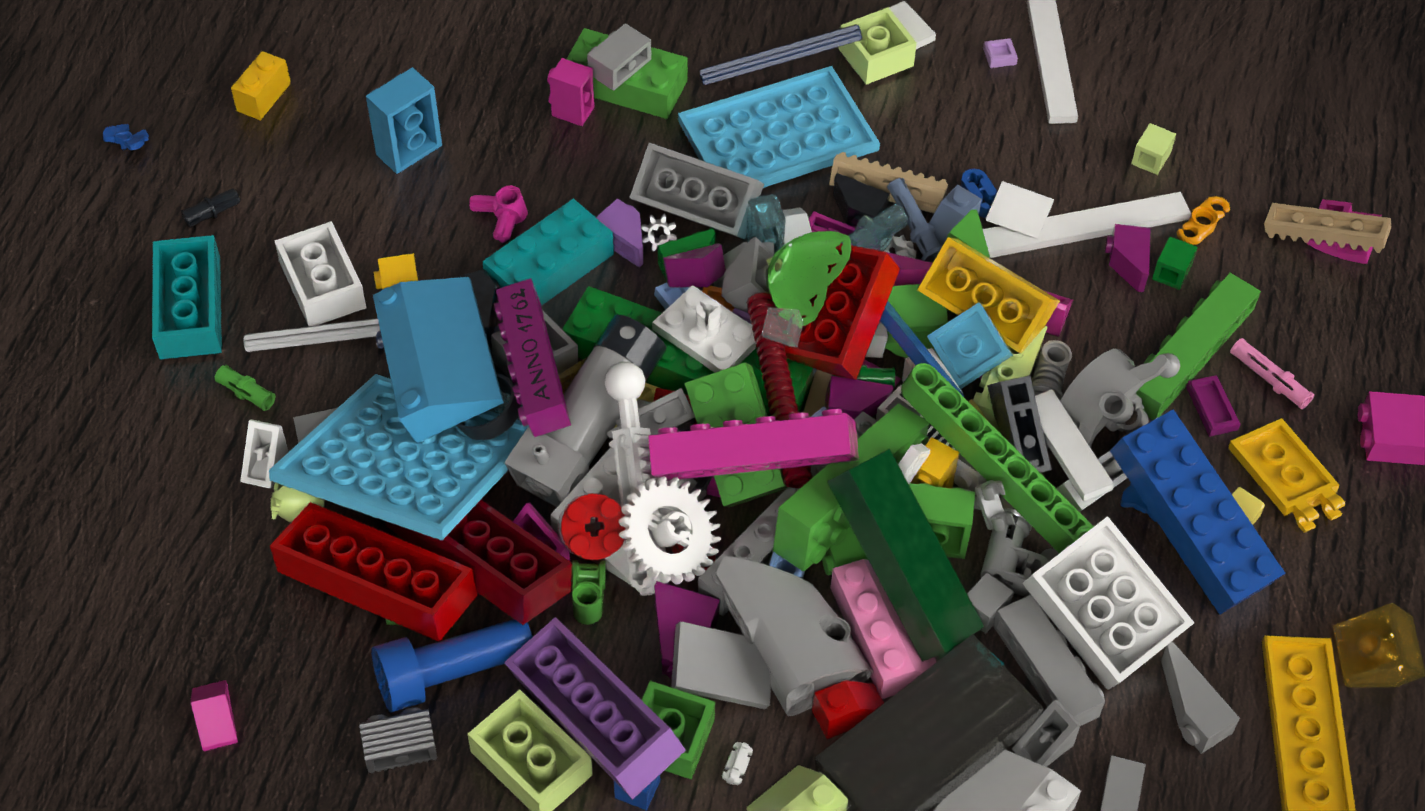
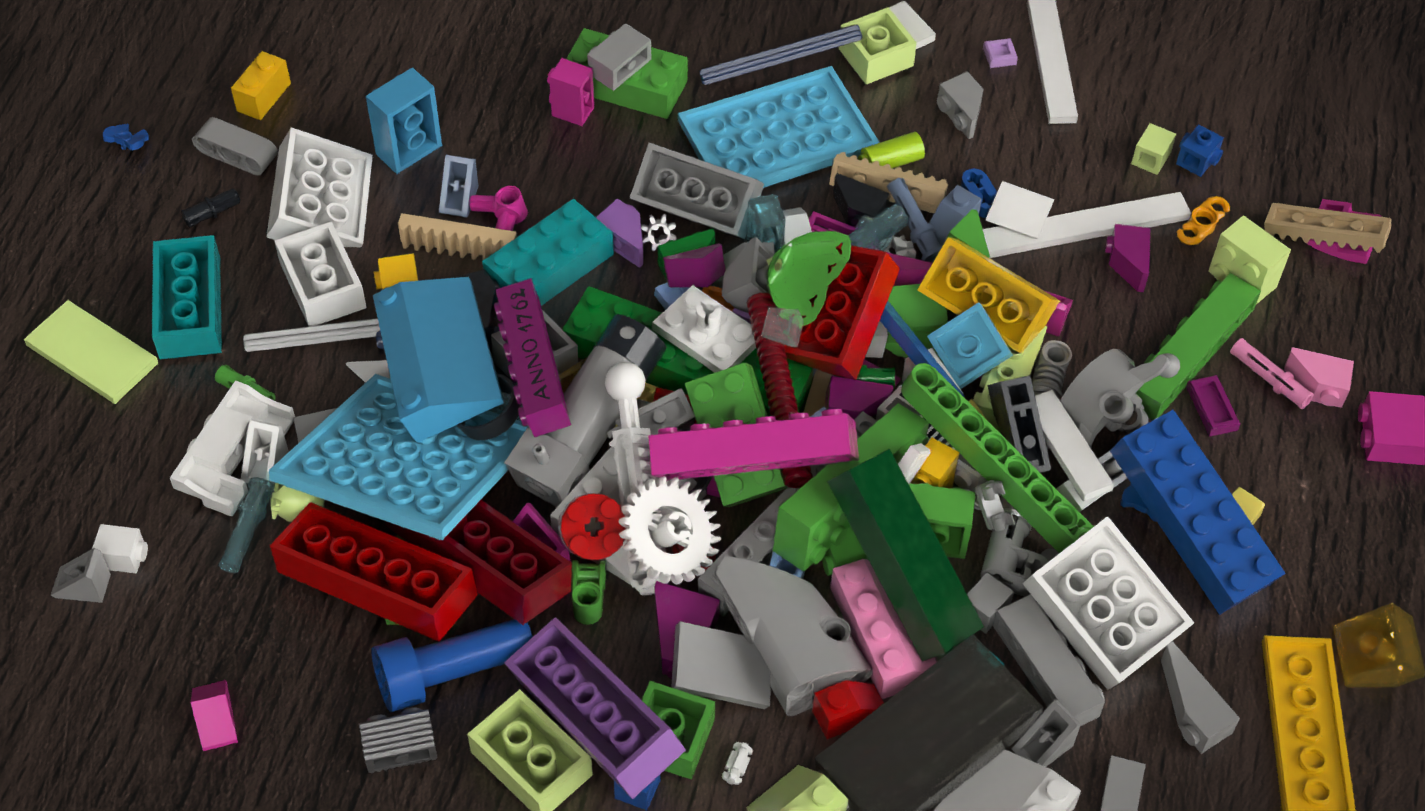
green brick [1152,237,1198,290] -> none
yellow tile [1228,418,1345,533] -> none
none -> yellowish green tile [24,300,159,404]
none -> light grey slope [51,548,111,603]
none -> white brick [92,524,148,573]
none -> white bracket [170,381,295,517]
none -> light grey beam [192,117,278,175]
none -> clear light blue pin [218,477,275,573]
none -> white slope [267,127,373,247]
none -> white sticker [346,360,391,383]
none -> tan gear [398,213,517,260]
none -> sand blue slope [438,155,479,217]
none -> lime brick [858,132,925,169]
none -> light grey slope [937,71,984,139]
none -> blue brick [1176,125,1224,177]
none -> yellowish green brick [1208,215,1291,304]
none -> bright pink slope [1284,347,1354,408]

